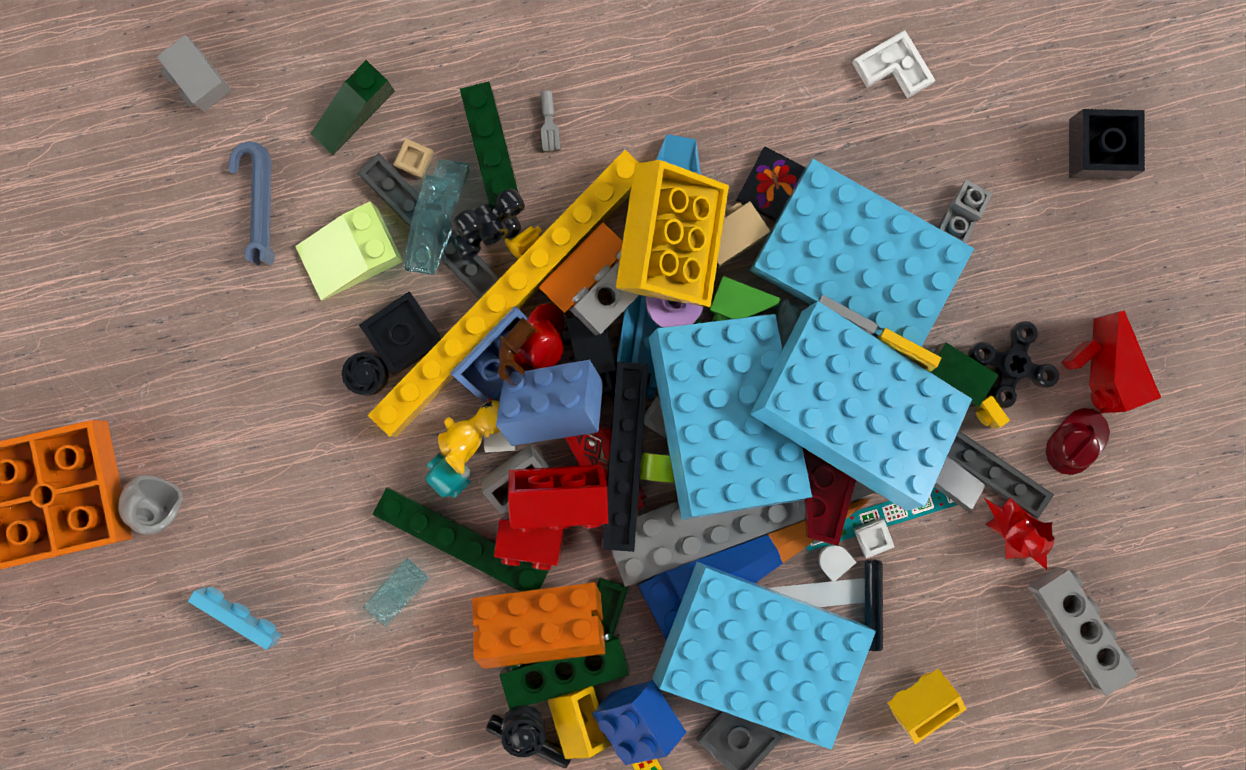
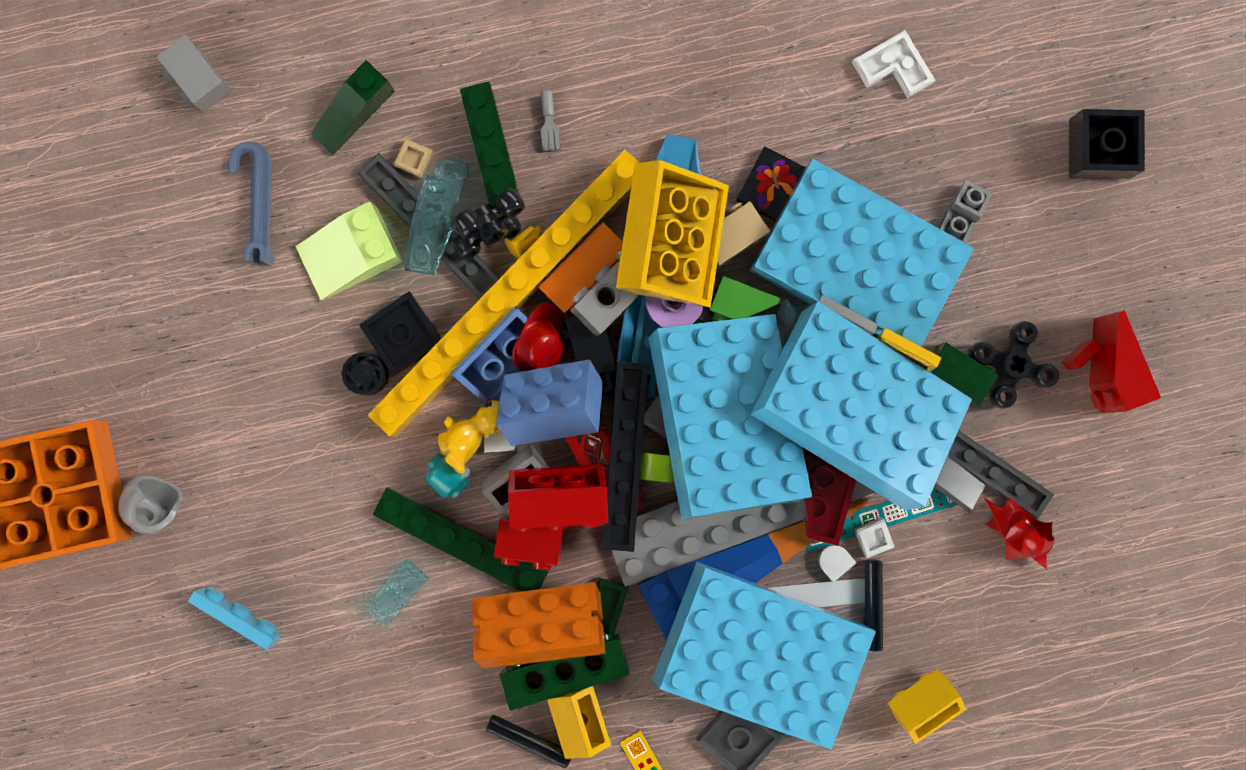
reddish brown piece [498,317,537,385] -> none
black wheel [501,705,545,757] -> none
blue brick [592,680,686,765] -> none
yellow plate [976,395,1010,428] -> none
light grey brick [1028,567,1137,696] -> none
dark red piece [1045,408,1110,475] -> none

